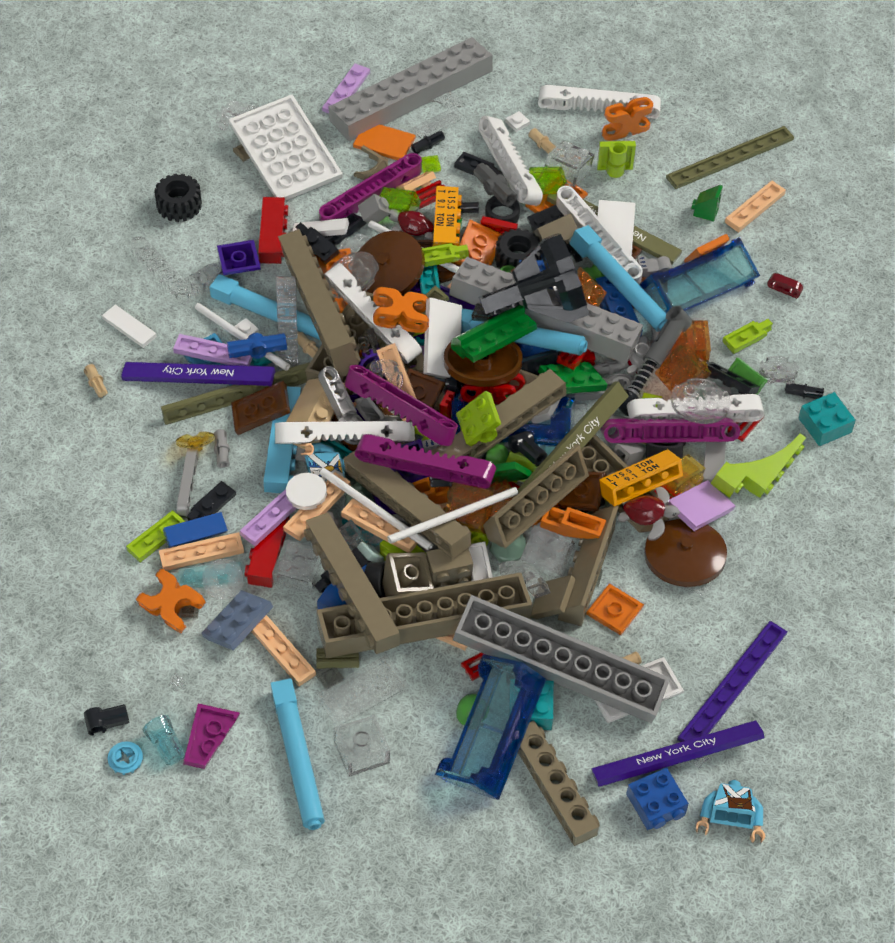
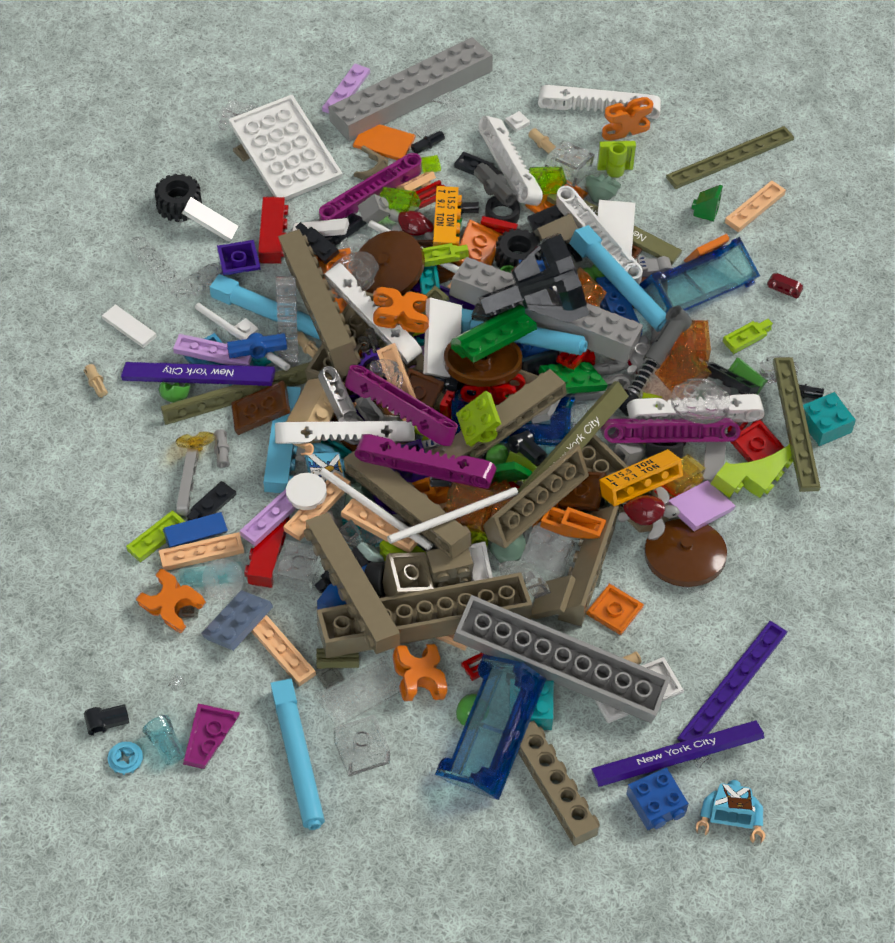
none -> bright green hair [158,382,191,403]
none -> white tile [182,197,238,241]
none -> orange piece [393,644,447,701]
none -> sand green hair [585,174,621,204]
none -> red tile [731,420,785,462]
none -> olive tile [772,357,821,492]

